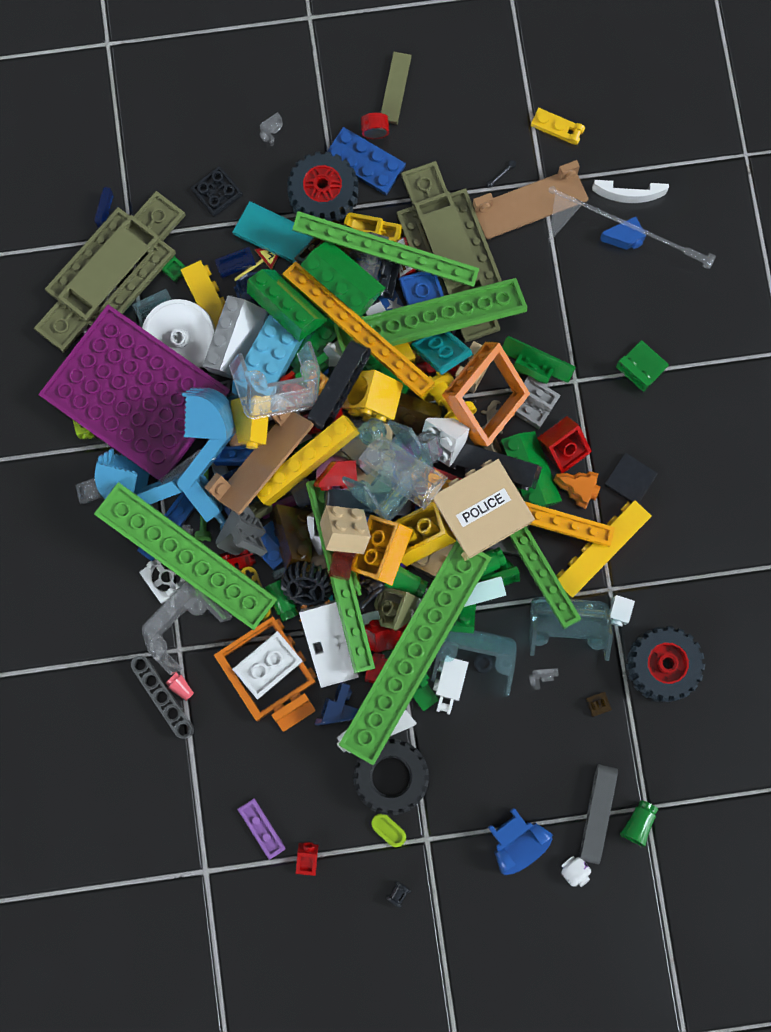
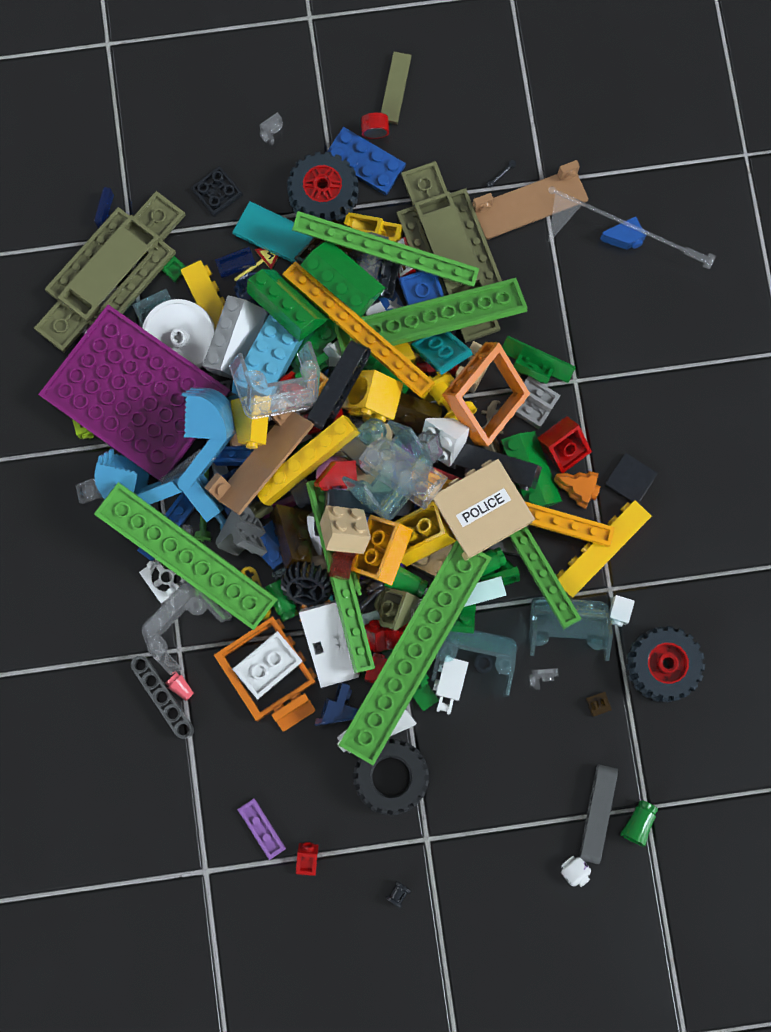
red hinge [219,549,256,569] -> none
lime tile [372,814,406,847] -> none
blue piece [488,808,553,875] -> none
yellow plate [531,107,585,145] -> none
white slope [592,180,669,203] -> none
green bracket [616,340,669,392] -> none

